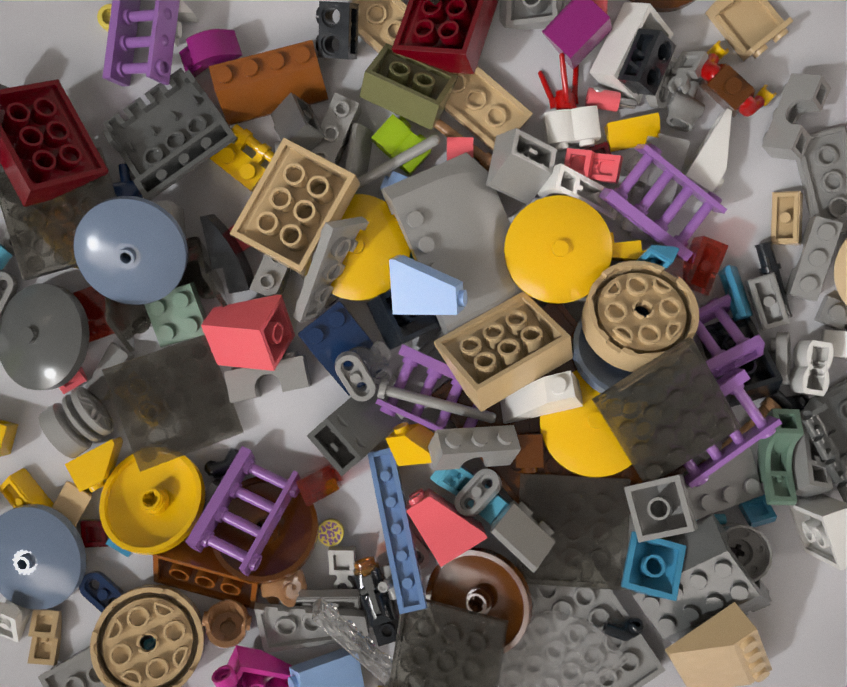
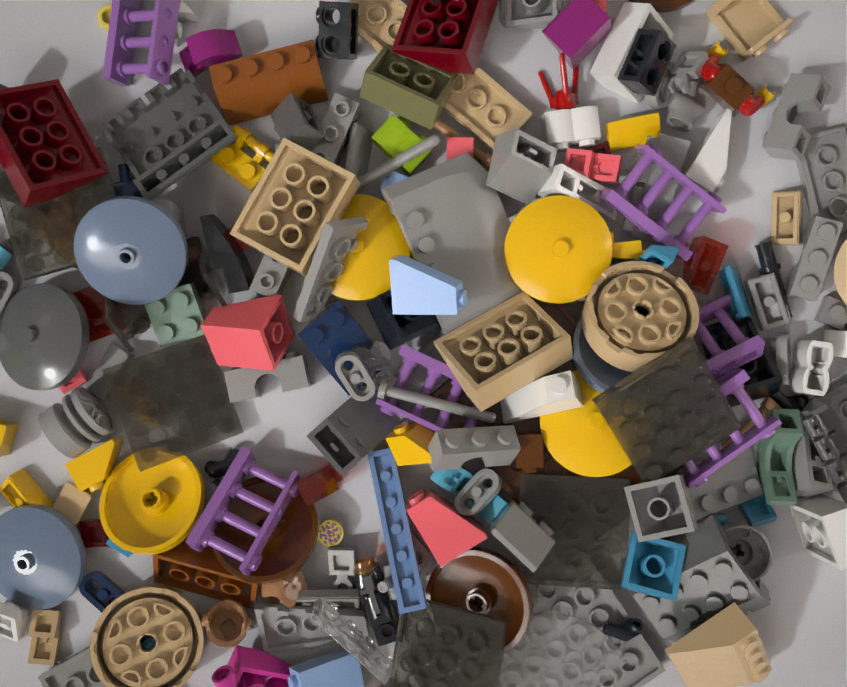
coral piece [585,87,637,112] -> none

